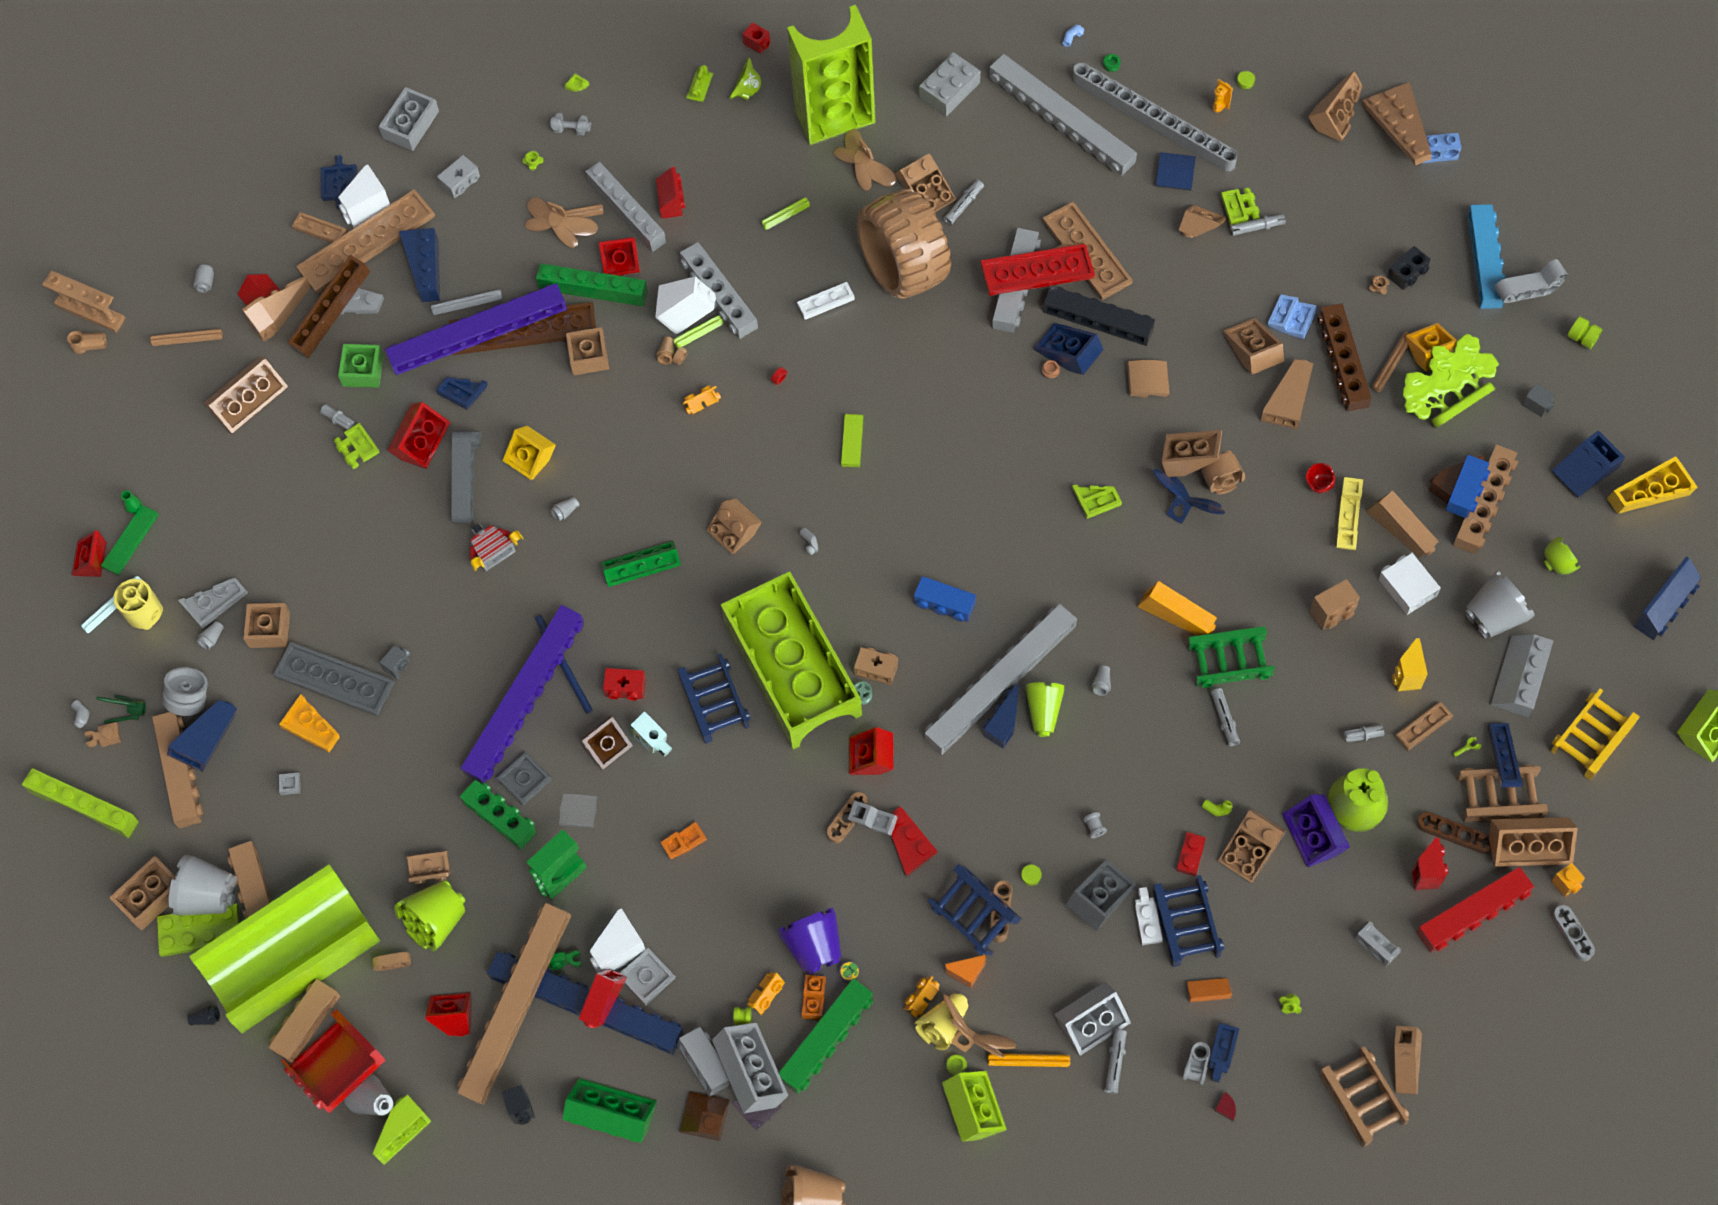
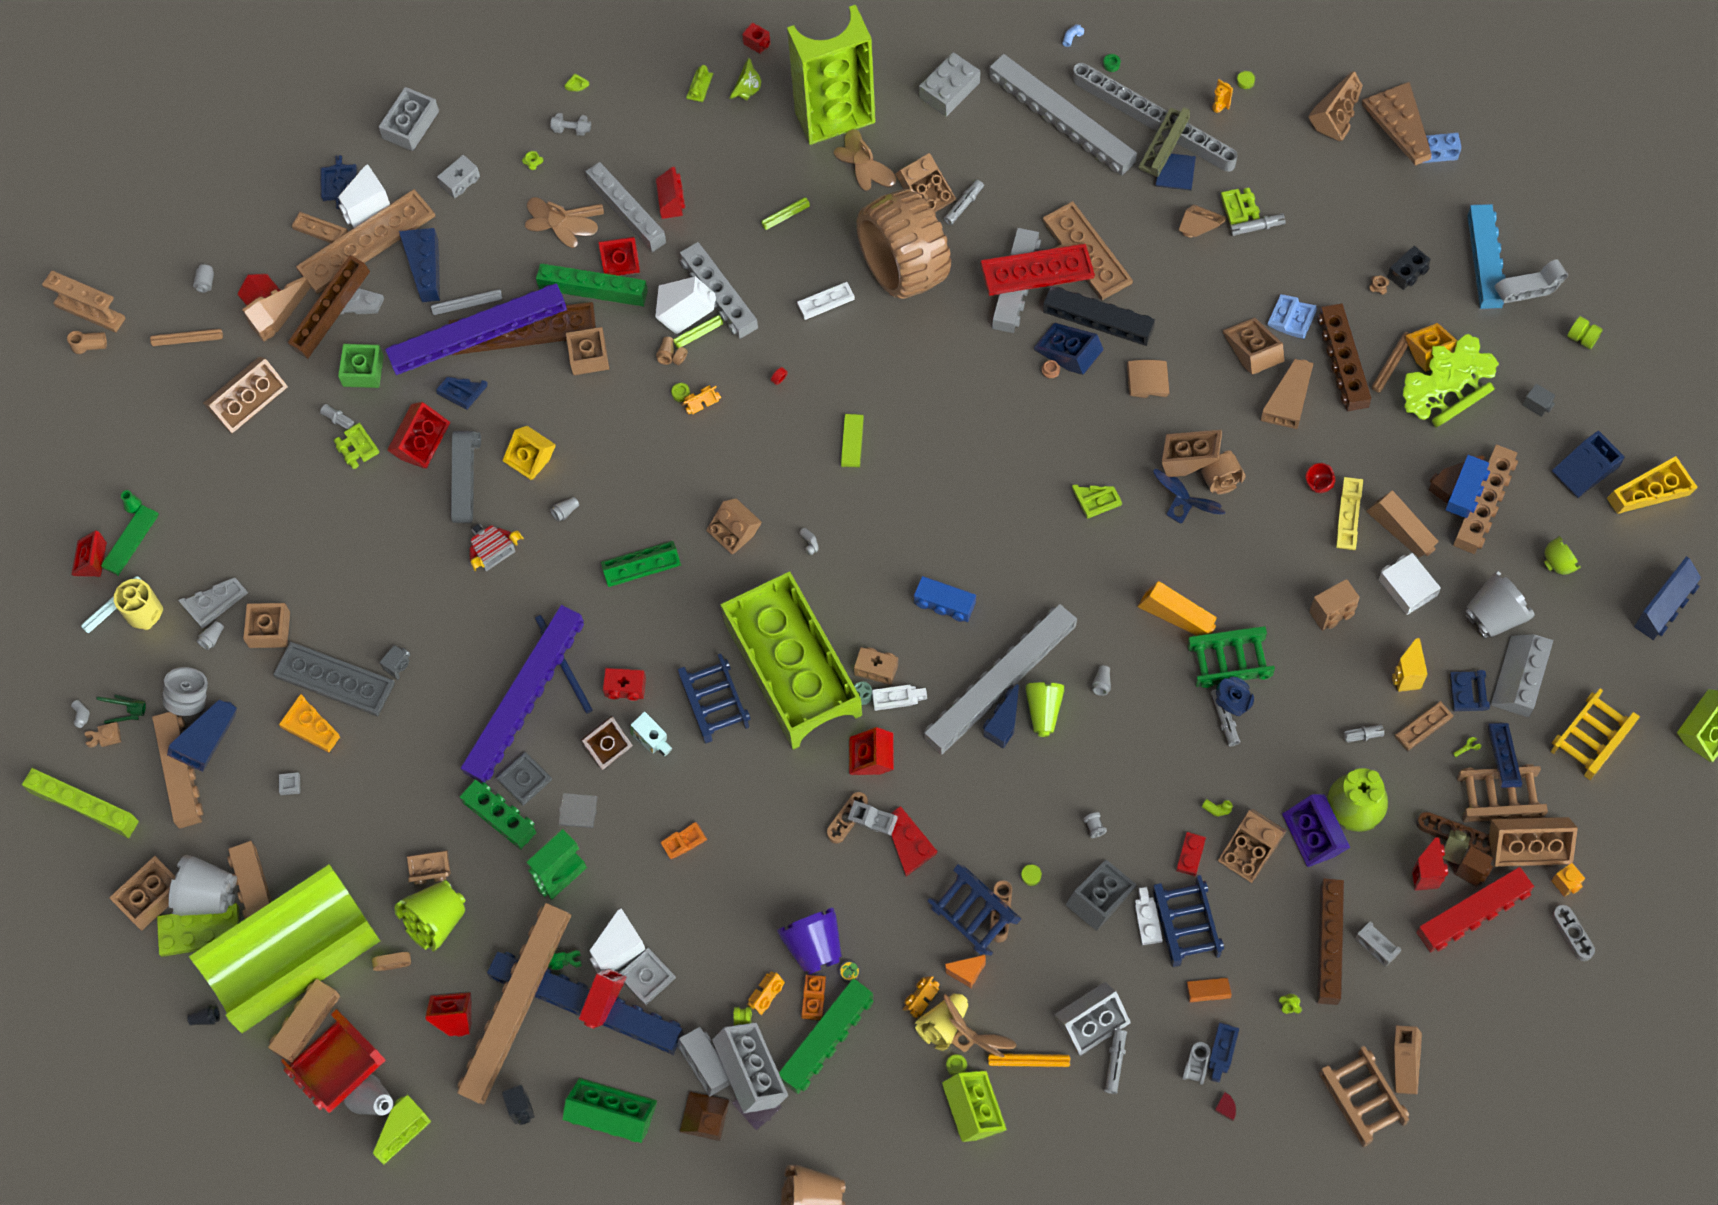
none -> lime tile [671,383,690,402]
none -> white hinge [872,685,927,711]
none -> olive fence [1139,107,1190,177]
none -> dark blue plate [1215,677,1254,716]
none -> reddish brown brick [1317,878,1344,1005]
none -> olive brick [1443,830,1470,865]
none -> dark blue plate [1449,670,1490,711]
none -> reddish brown brick [1455,846,1493,887]

